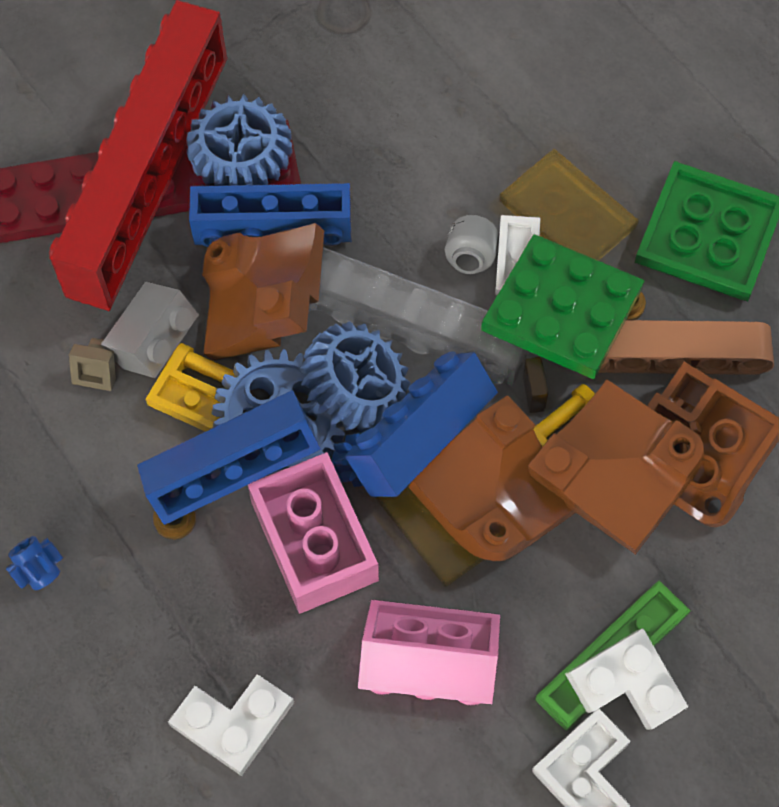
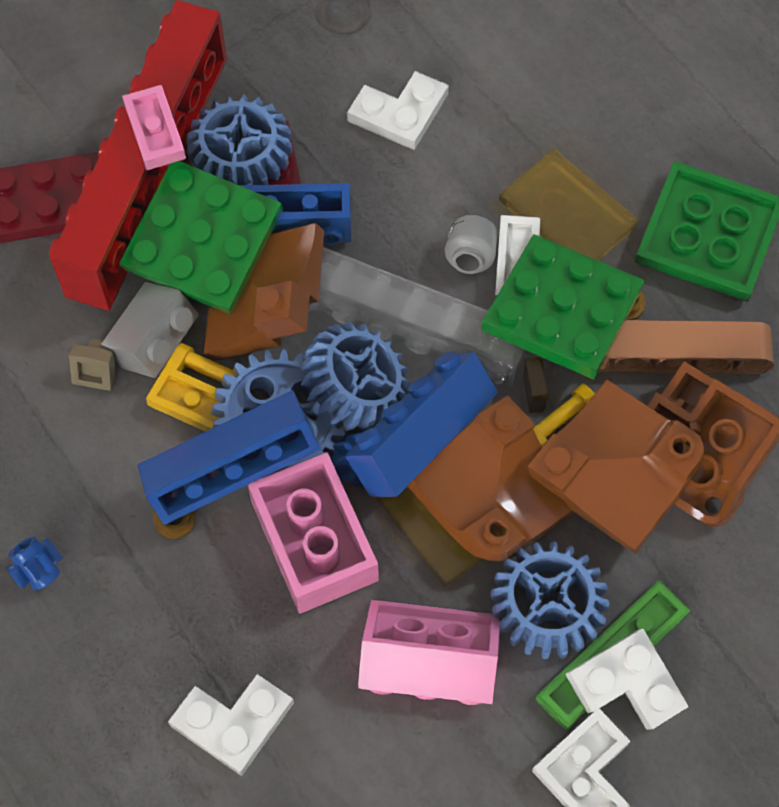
none -> green plate [119,161,283,315]
none -> bright pink plate [122,85,186,170]
none -> white plate [347,71,449,150]
none -> medium blue gear [490,541,609,660]

